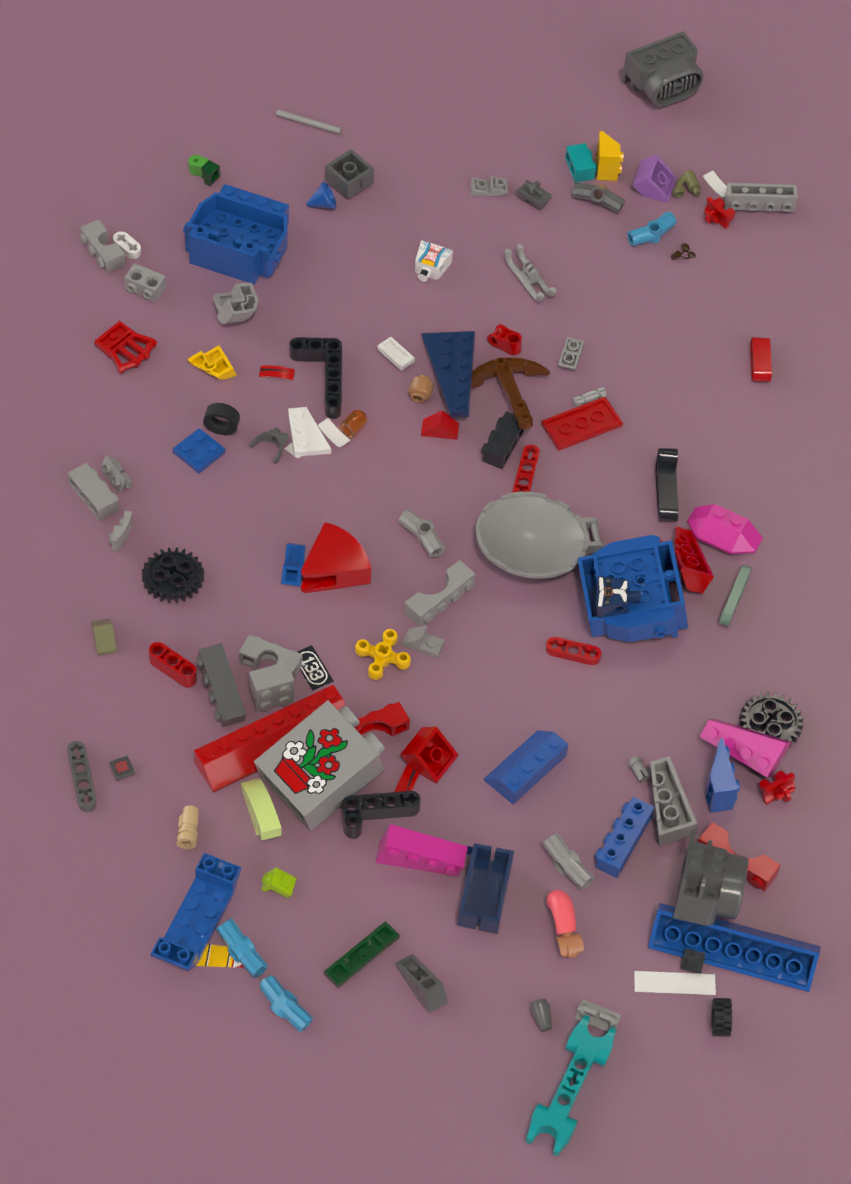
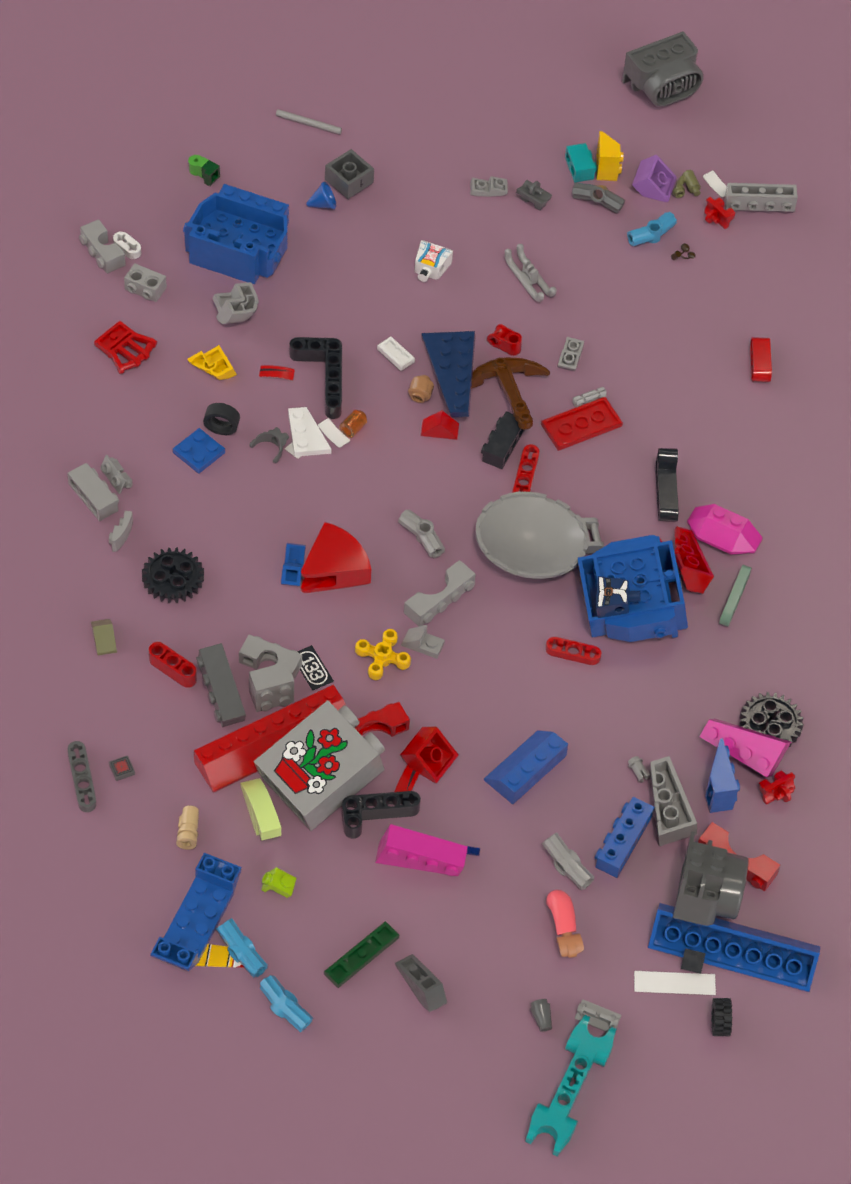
dark blue piece [457,843,514,934] -> none

